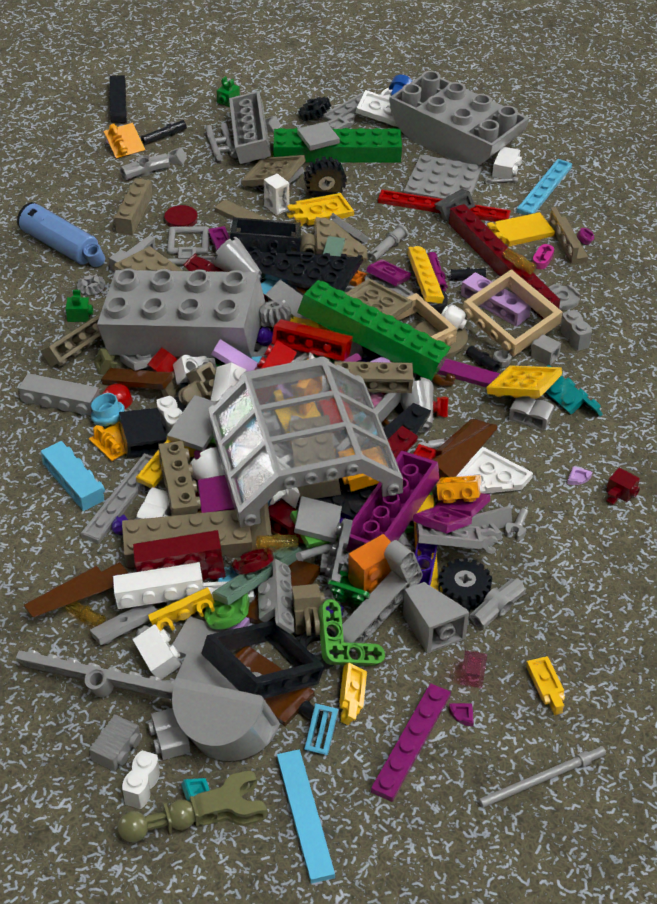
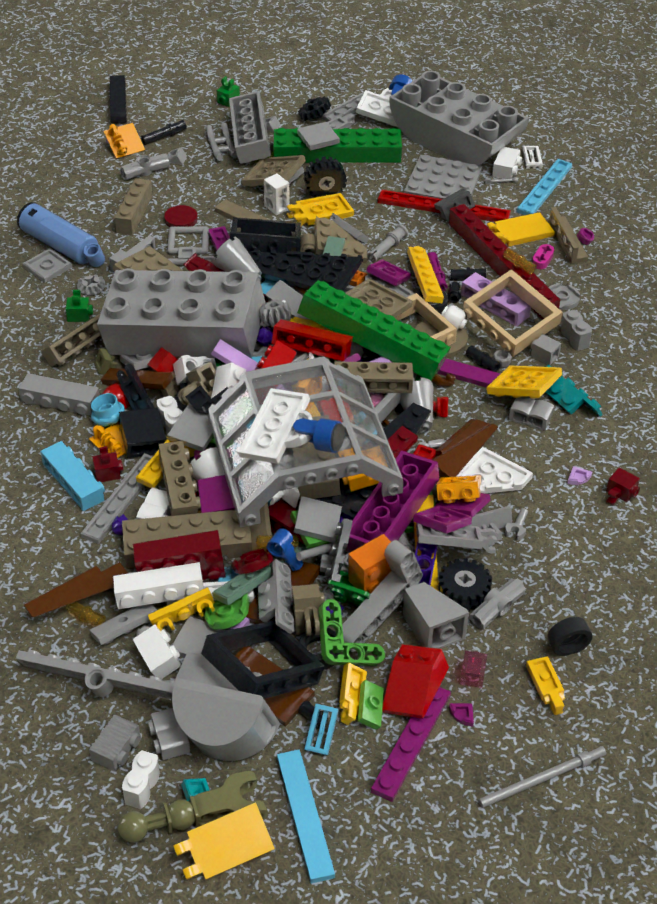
none -> light grey tile [23,248,72,283]
none -> dark red brick [92,446,124,482]
none -> black hinge [116,364,155,410]
none -> yellow tile [173,802,275,880]
none -> black tile [185,385,239,414]
none -> white plate [238,388,344,464]
none -> blue pin [267,529,304,571]
none -> bright green plate [358,680,384,729]
none -> red slope [382,644,449,719]
none -> black pin [447,282,461,303]
none -> white tile [522,146,543,169]
none -> black tyre [548,617,593,656]

